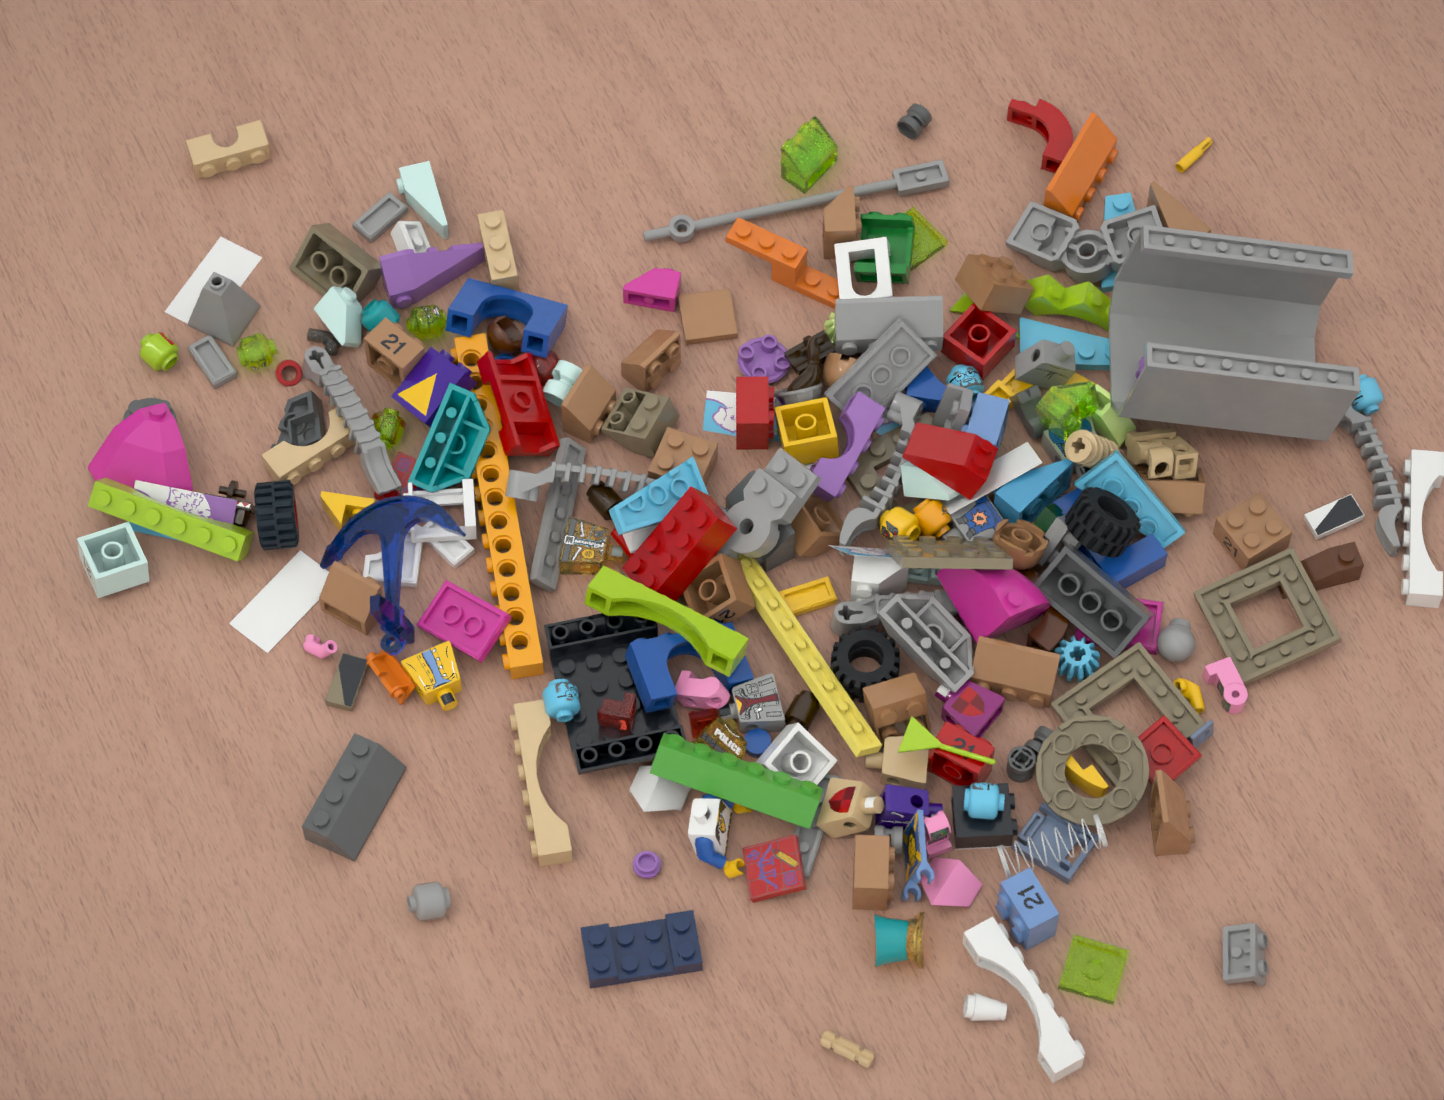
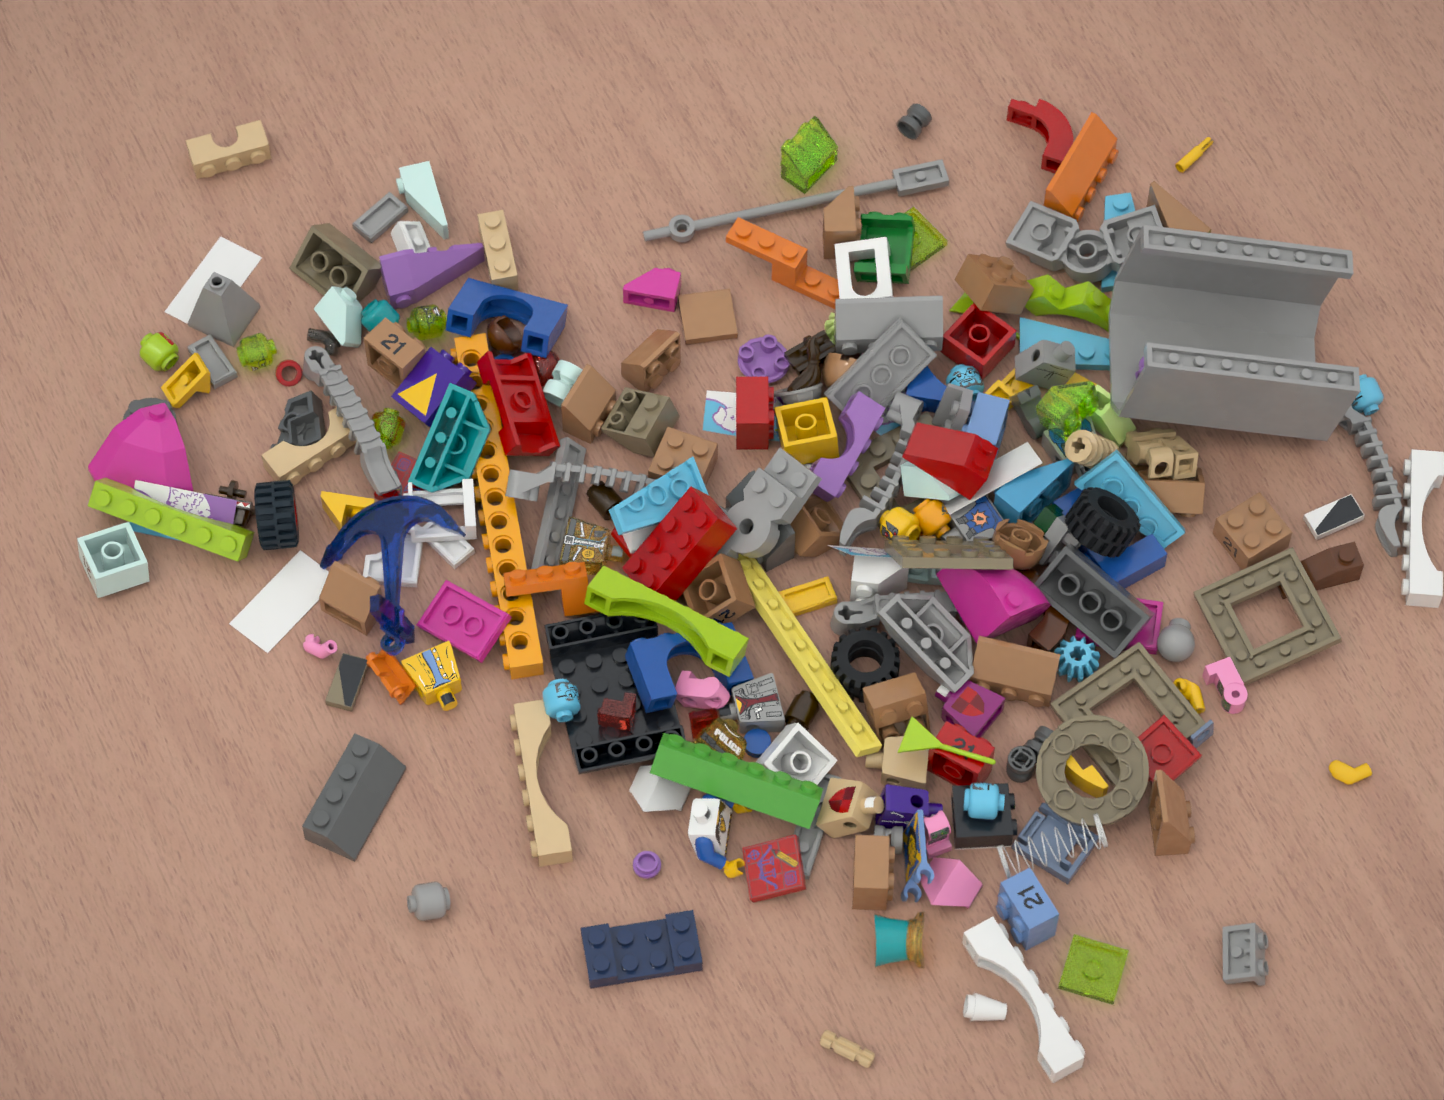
none -> yellow slope [161,353,210,409]
none -> orange bracket [503,562,599,617]
none -> yellow arm [1329,760,1372,785]

